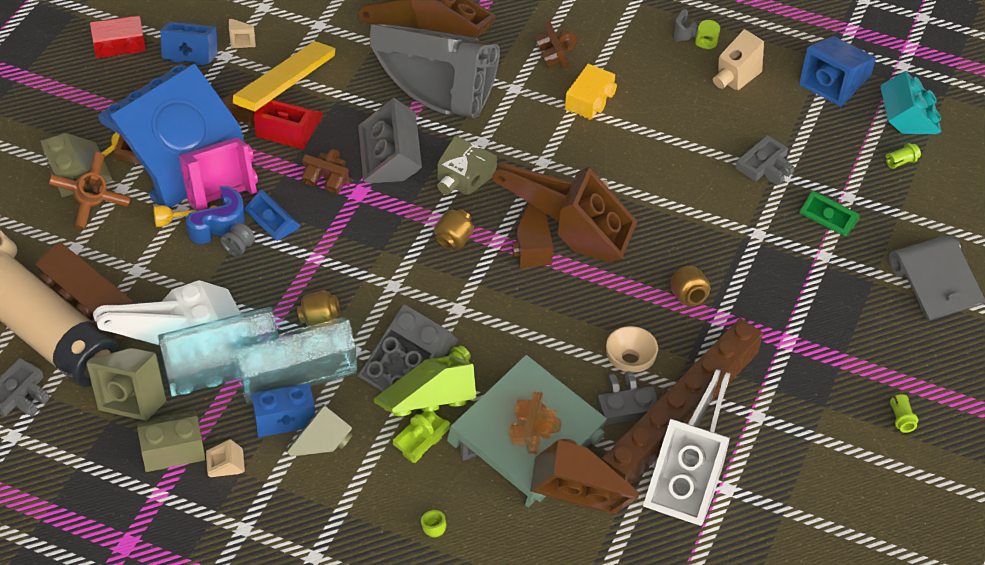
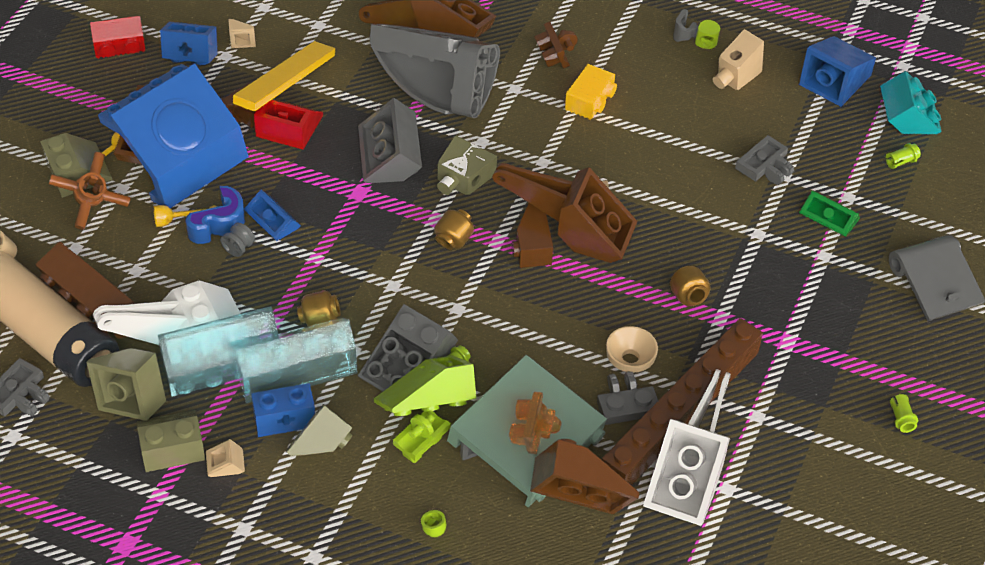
dark pink panel [179,137,258,211] -> none
reddish brown hips [302,149,352,195] -> none

